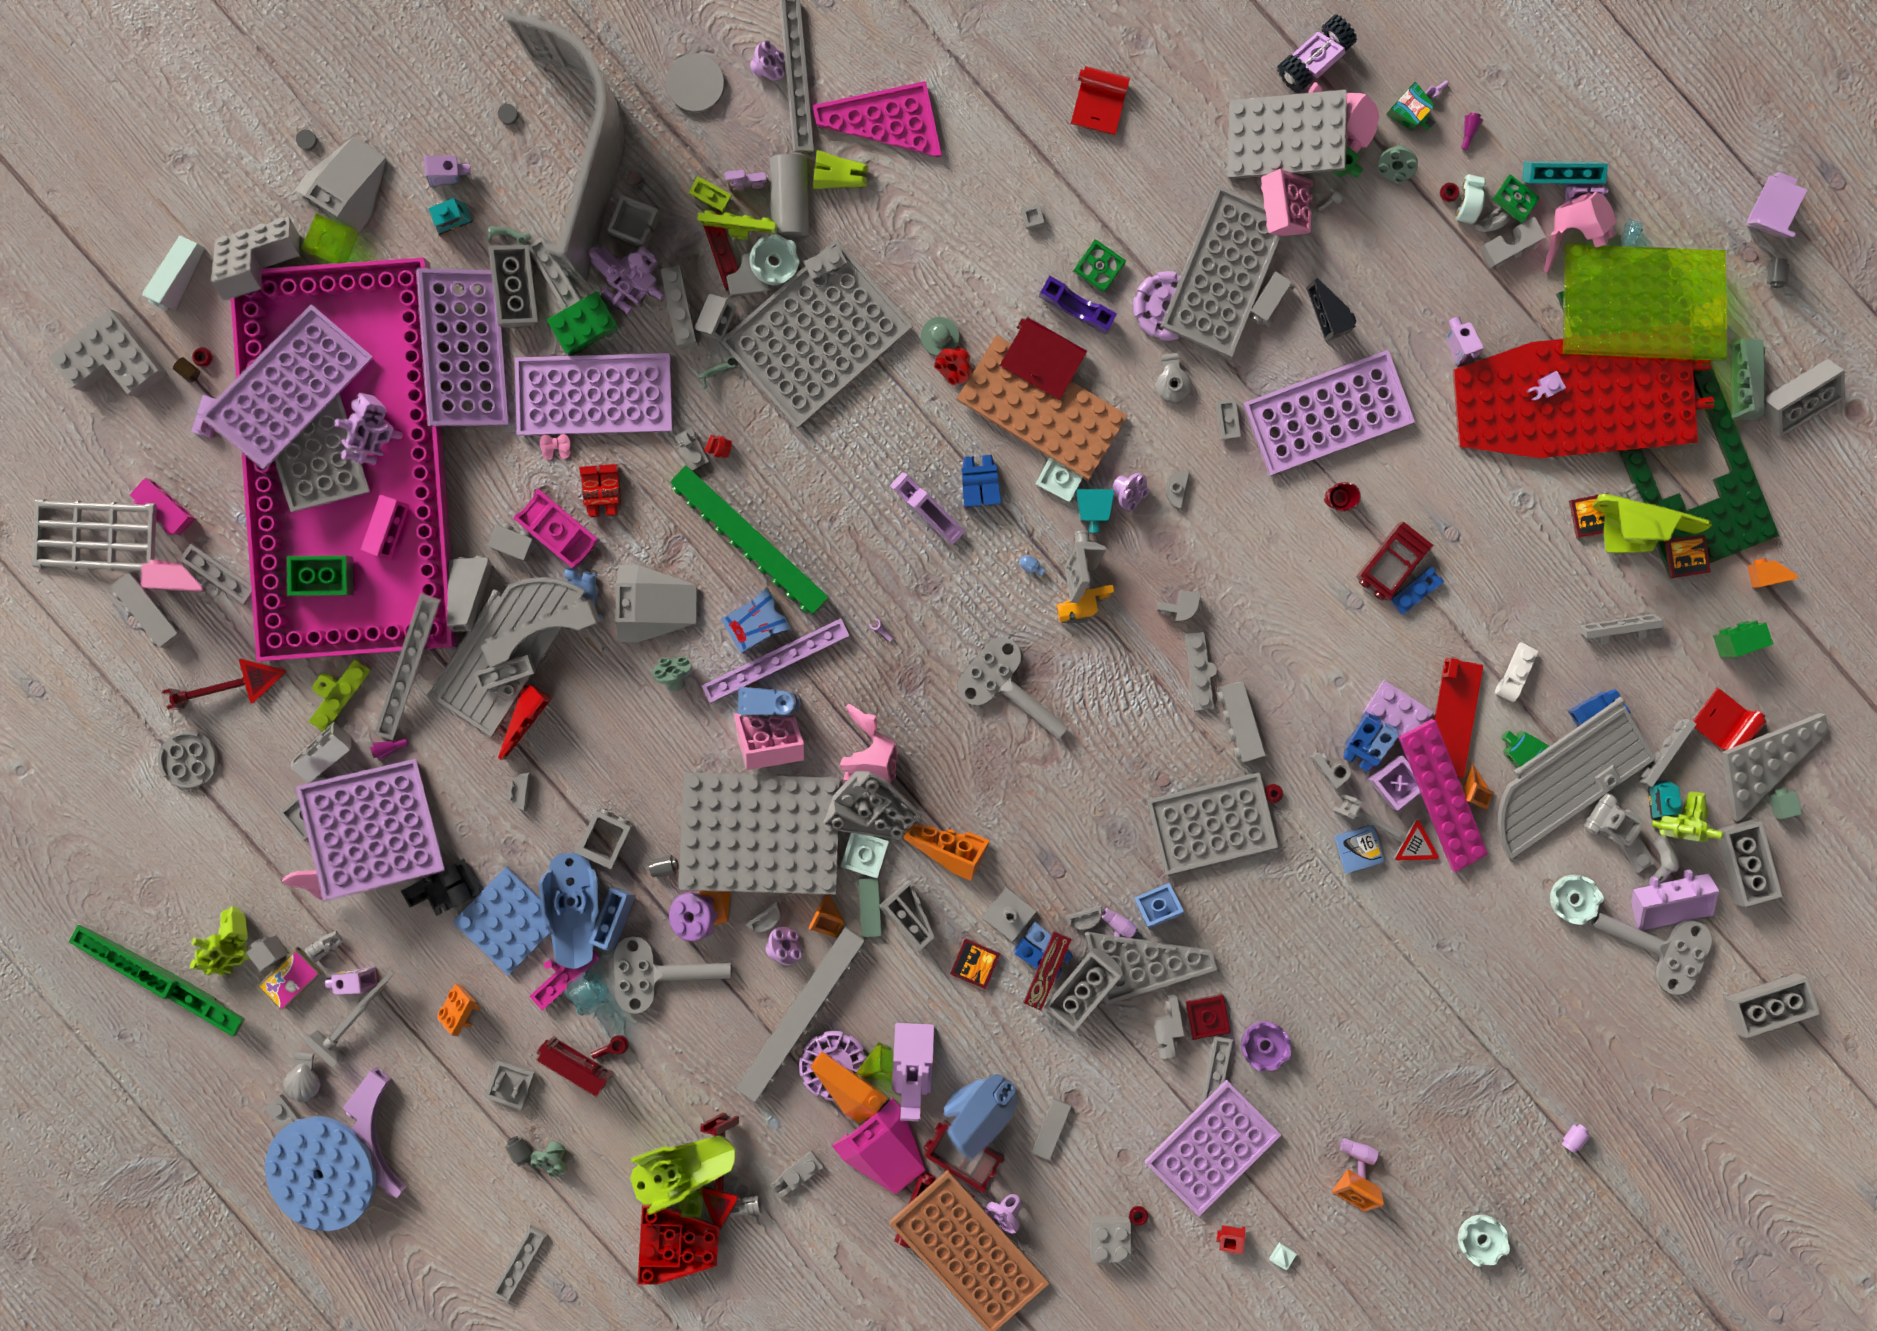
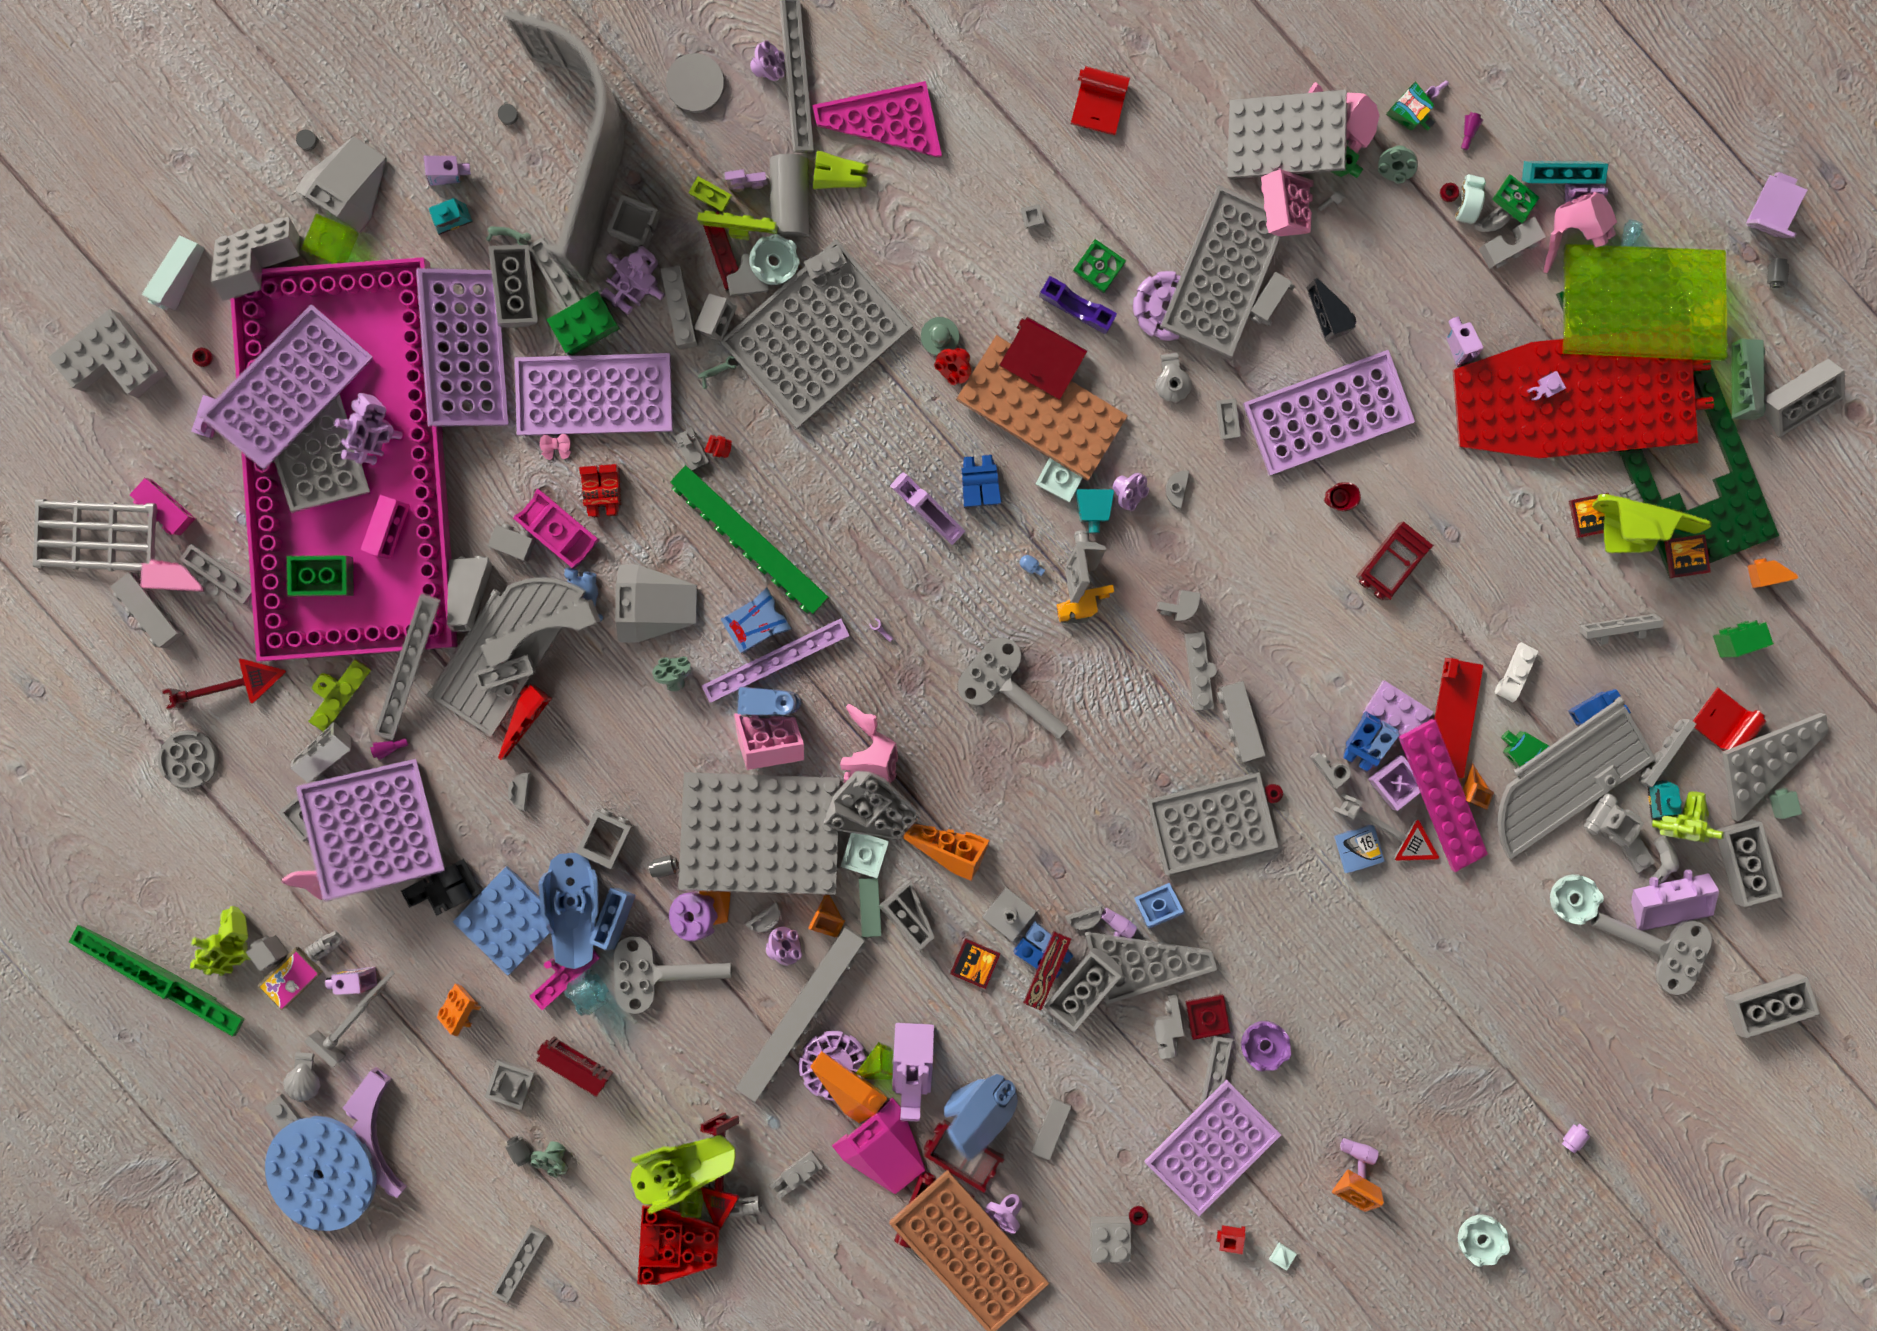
dark brown piece [173,357,201,382] -> none
lavender hinge [589,246,625,284] -> none
dark red plate [591,1035,629,1059] -> none
plate [1277,14,1357,93] -> none
blue plate [1389,566,1444,615] -> none

